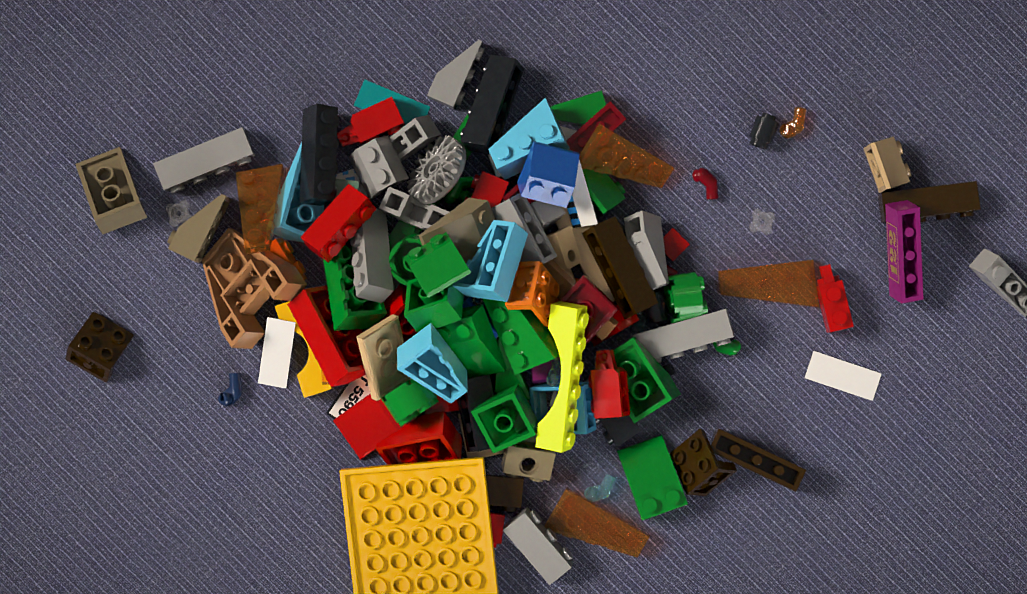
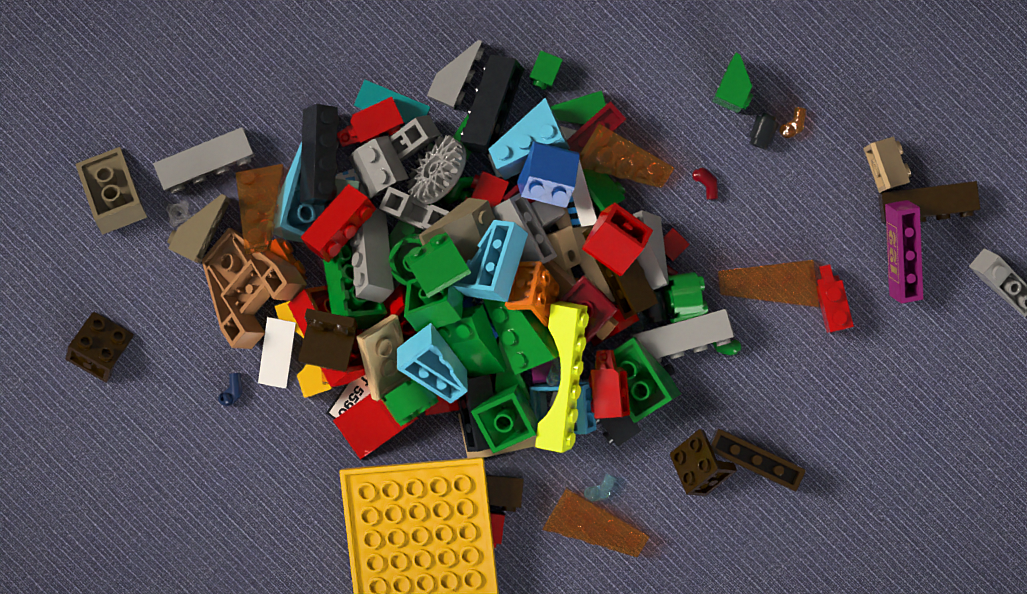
red slope [375,411,462,465] -> none
dark tan brick [501,441,556,482] -> none
light grey brick [503,507,573,585] -> none
green slope [617,435,688,521] -> none
clear plate [749,209,775,235] -> none
white sticker [805,351,881,401] -> none
none -> dark brown bracket [298,308,358,372]
none -> green brick [529,50,563,90]
none -> red slope [582,203,653,276]
none -> green slope [712,53,754,113]

